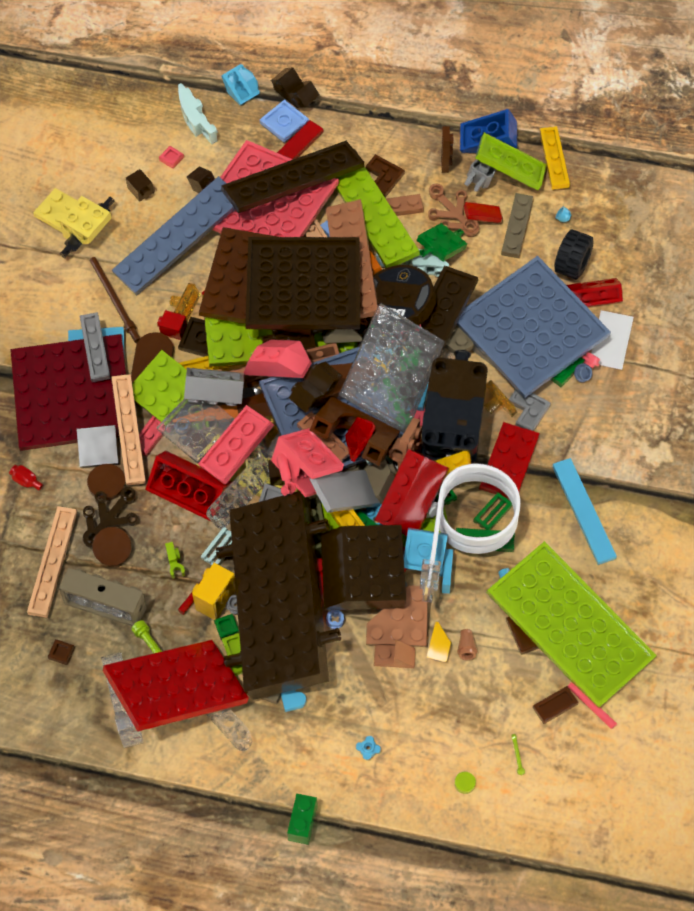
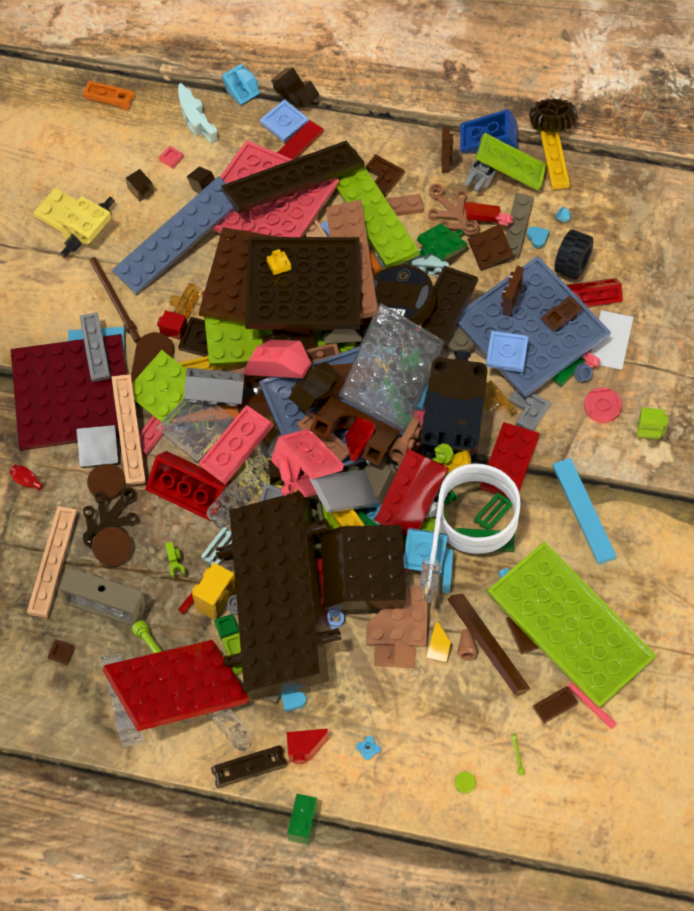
none -> orange plate [83,81,135,110]
none -> dark brown plate [211,745,288,788]
none -> yellow tile [267,249,291,275]
none -> red slope [286,728,328,764]
none -> lime plate [433,444,453,464]
none -> reddish brown tile [448,594,530,694]
none -> reddish brown plate [467,224,514,271]
none -> light blue plate [486,331,529,372]
none -> coral plate [495,212,513,226]
none -> reddish brown plate [501,266,524,317]
none -> medium azure tile [527,226,549,249]
none -> dark brown gear [529,98,577,133]
none -> reddish brown slope [541,295,583,332]
none -> coral tile [584,387,622,423]
none -> lime brick [637,407,668,440]

